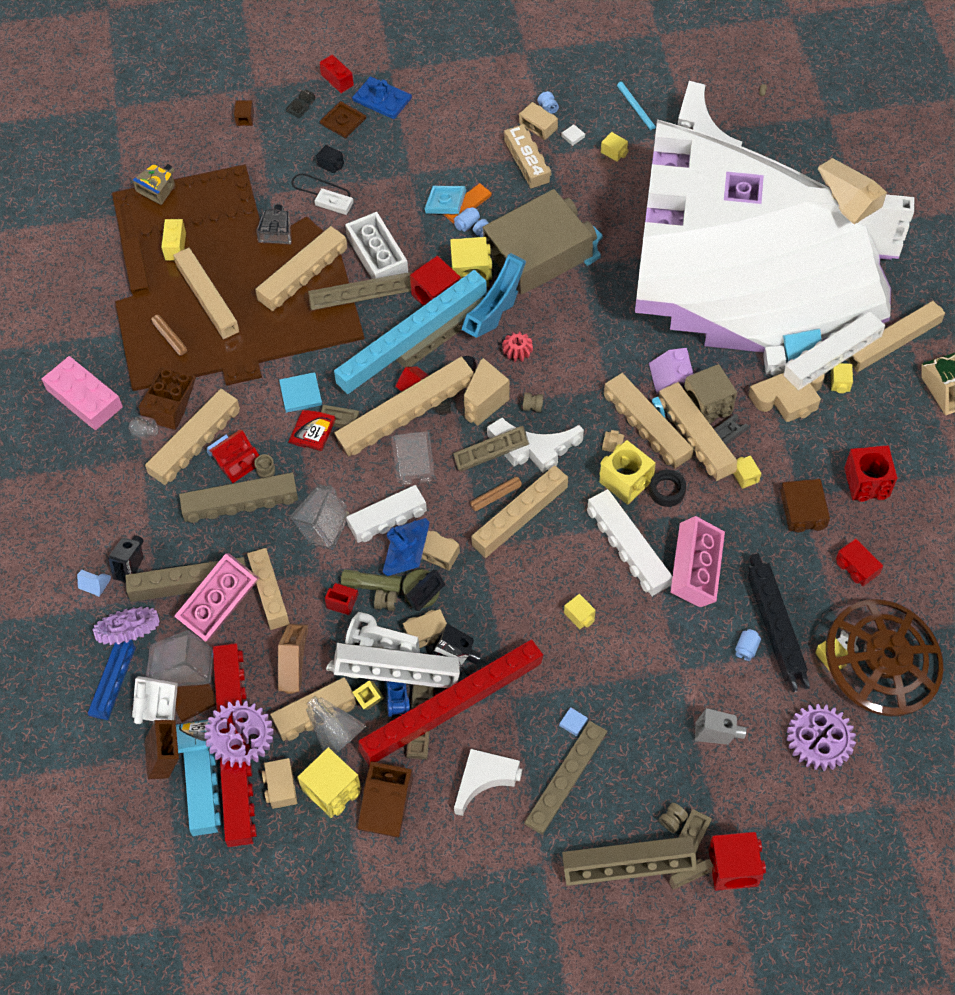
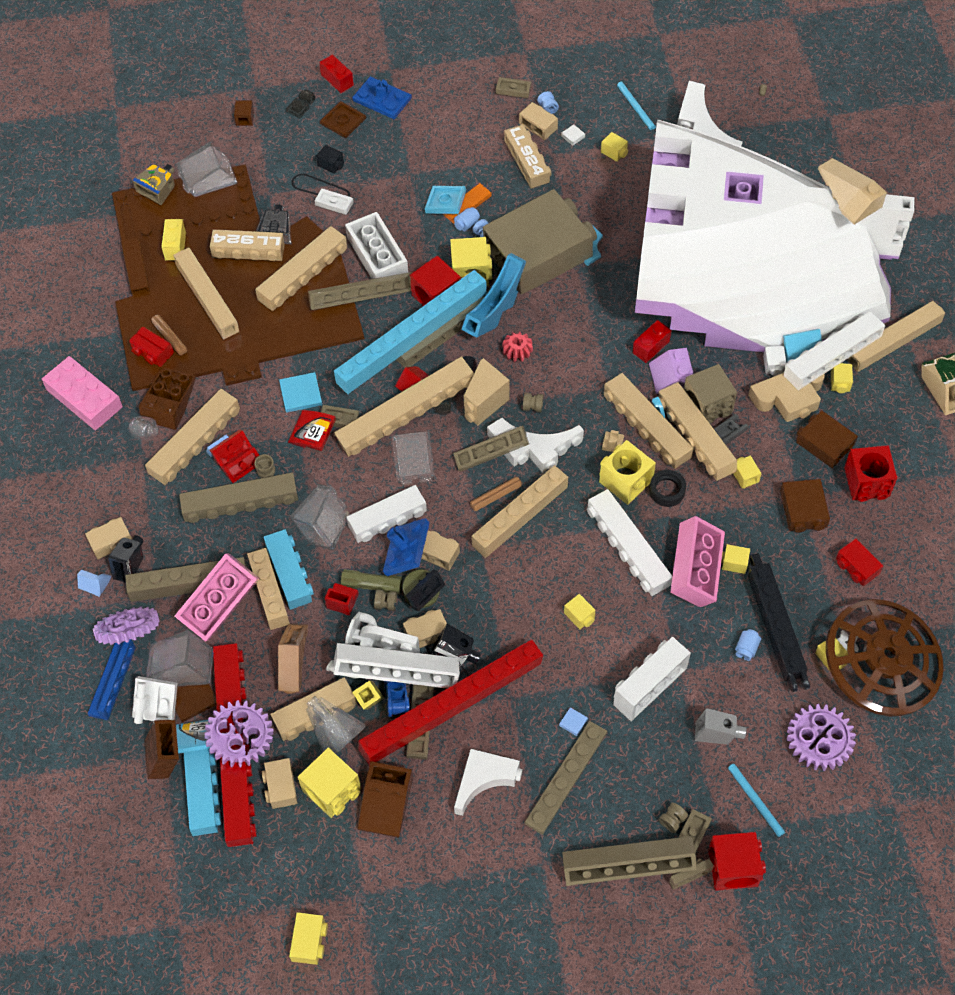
none -> tan brick [85,517,132,559]
none -> red brick [129,326,174,367]
none -> clear slope [176,142,238,197]
none -> tan brick [210,230,285,261]
none -> medium azure brick [264,529,314,610]
none -> light yellow brick [289,913,328,965]
none -> dark tan plate [496,77,531,98]
none -> white brick [613,637,691,721]
none -> red brick [632,320,672,363]
none -> light yellow brick [721,544,750,574]
none -> medium azure piece [728,764,785,837]
none -> reddish brown brick [796,410,858,468]

